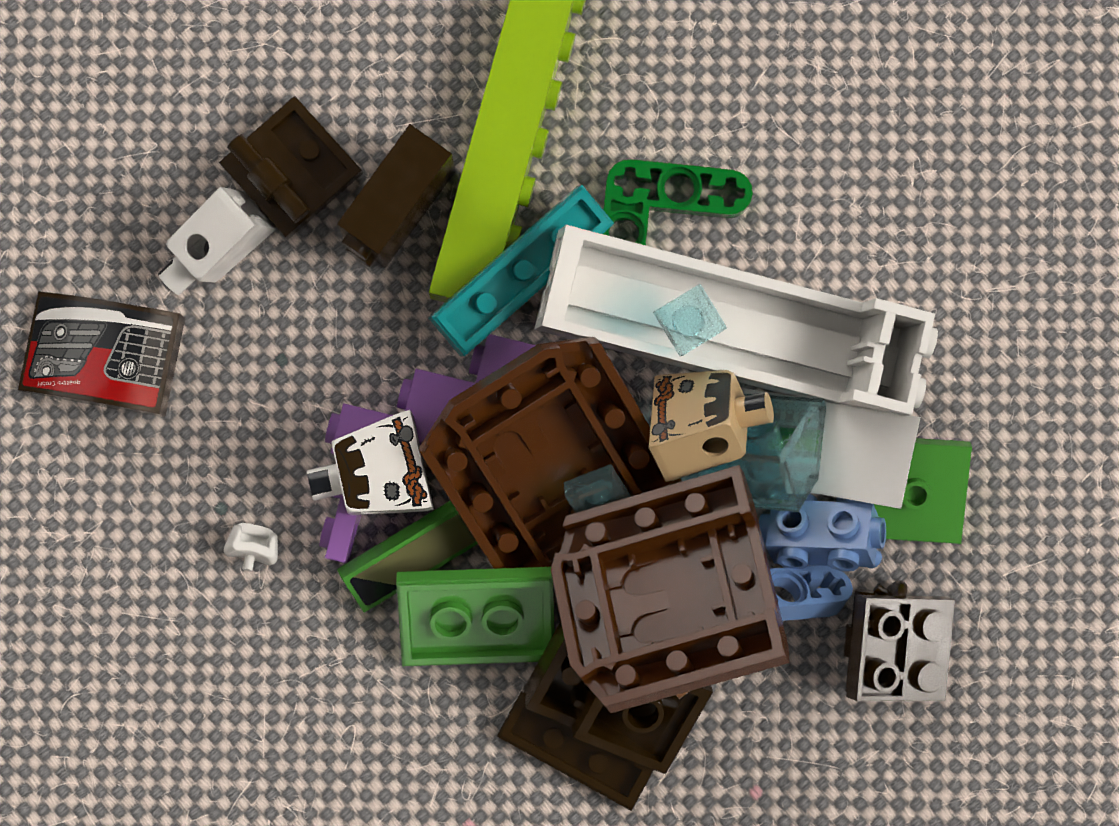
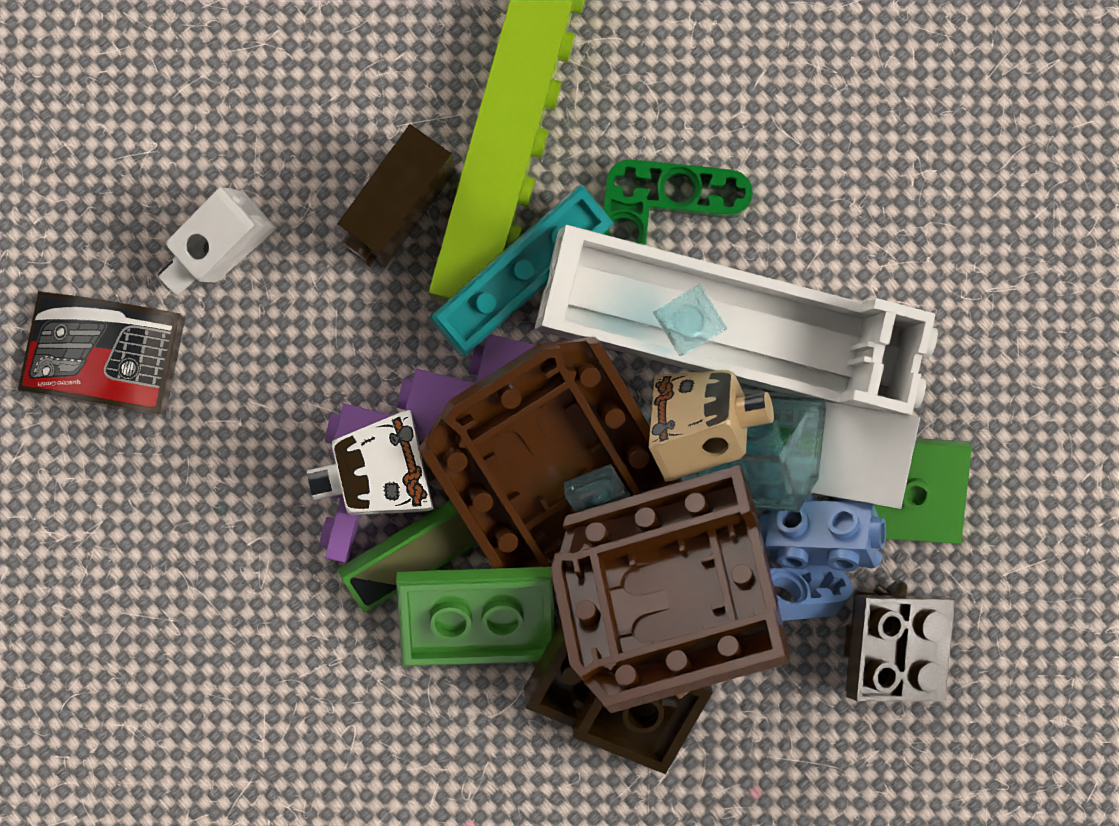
dark brown plate [219,96,363,240] -> none
white piece [223,523,278,571] -> none
dark brown tile [497,691,654,811] -> none

